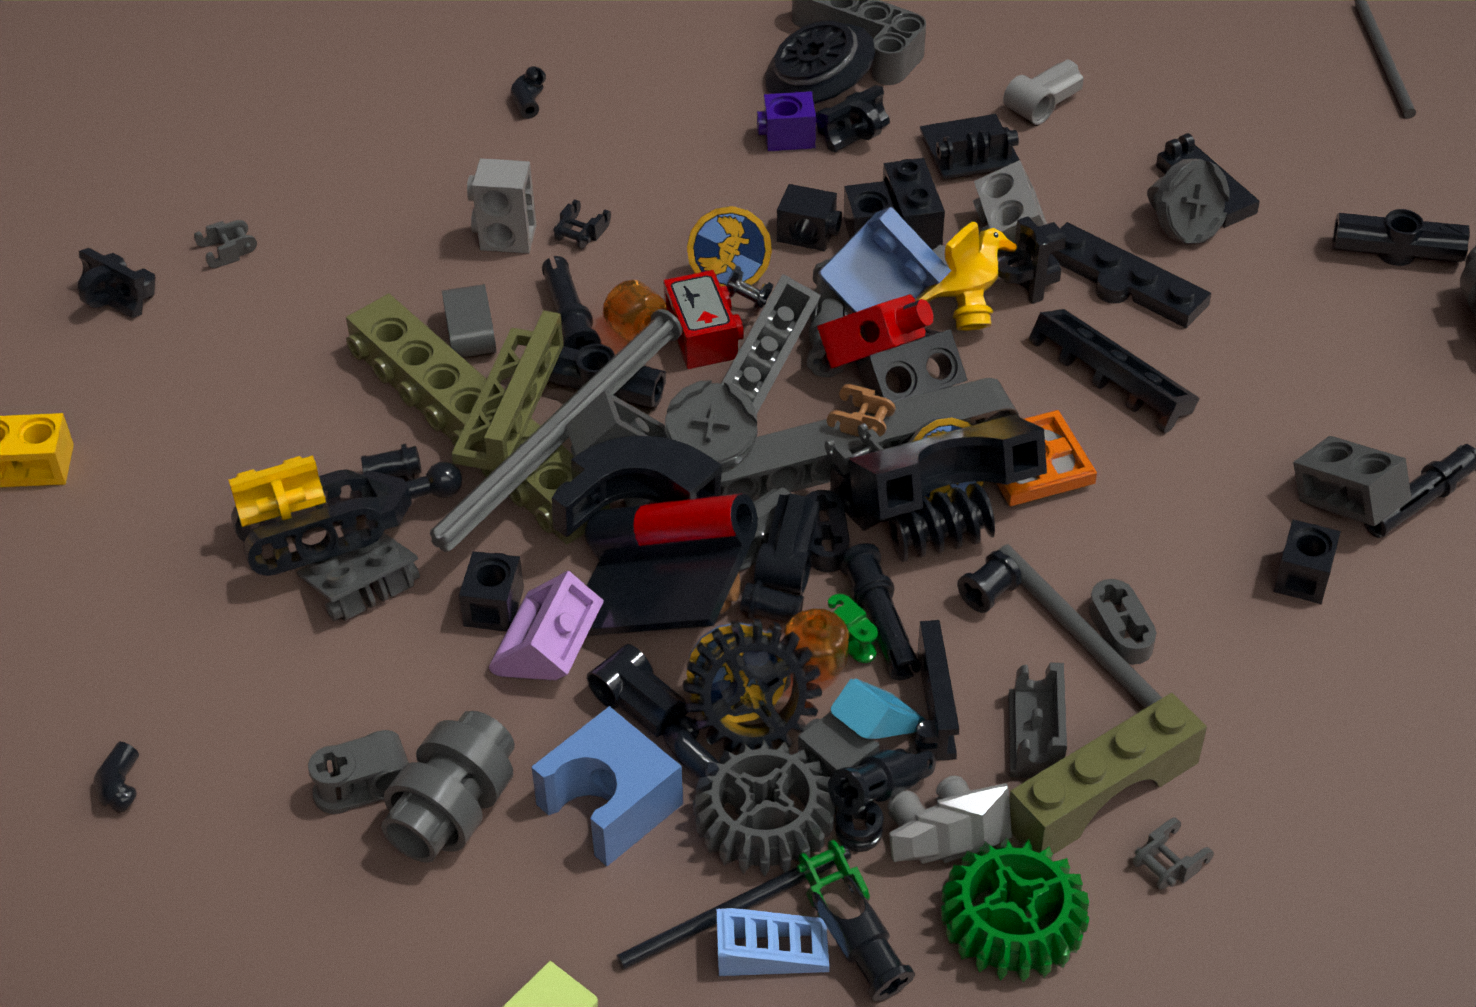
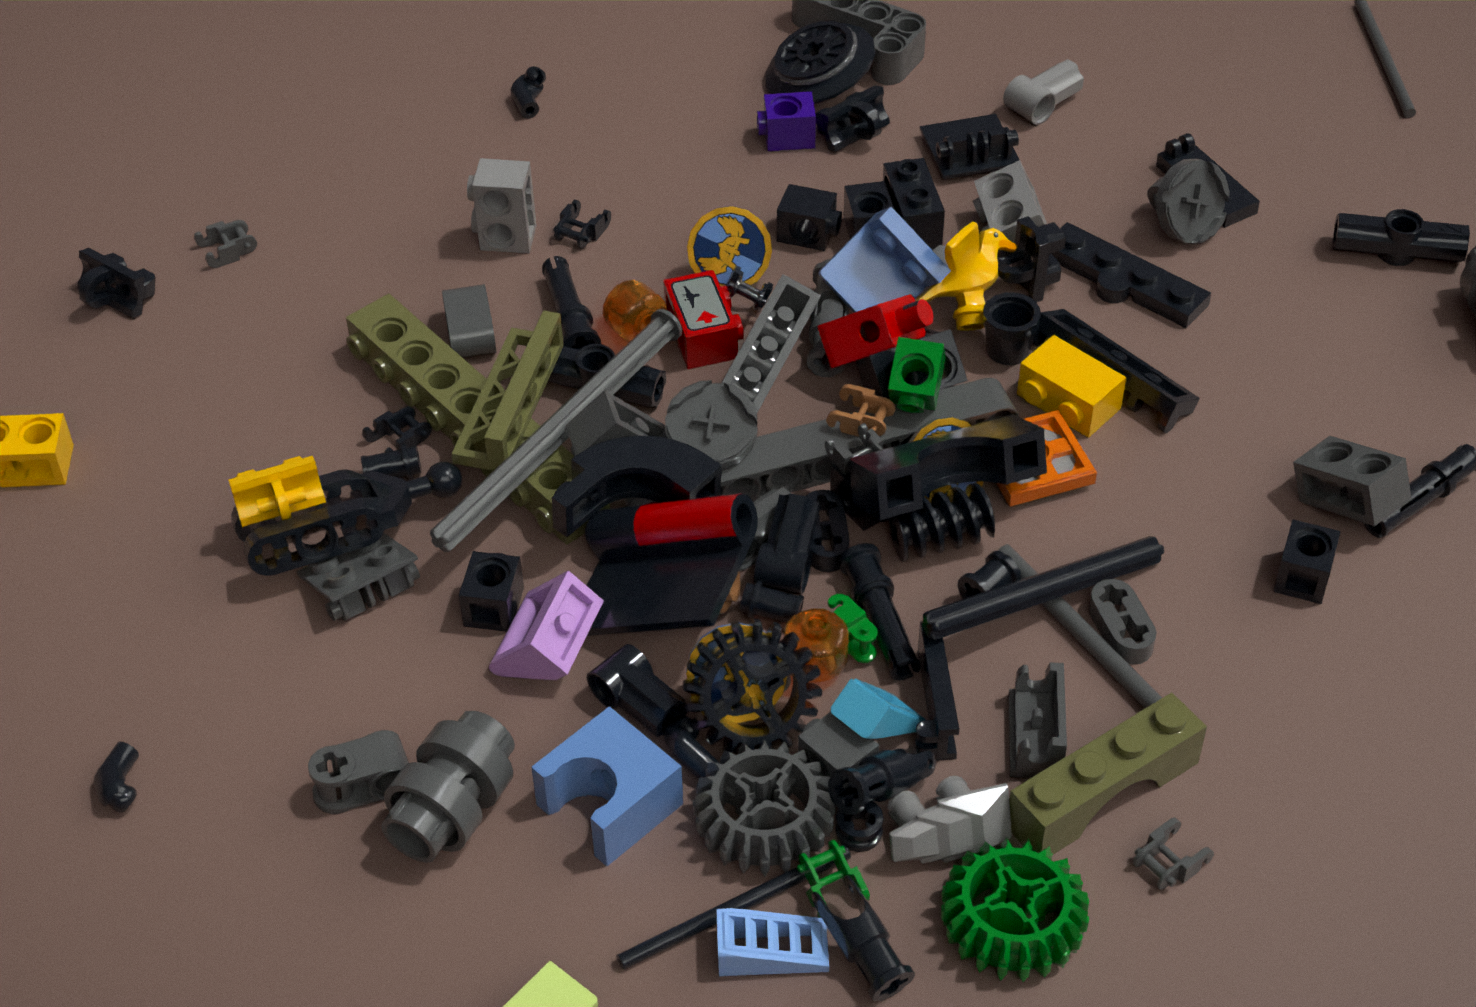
none -> black piece [362,406,432,452]
none -> green brick [888,337,945,413]
none -> black axle [920,536,1165,640]
none -> black piece [983,292,1041,365]
none -> yellow brick [1017,335,1126,438]

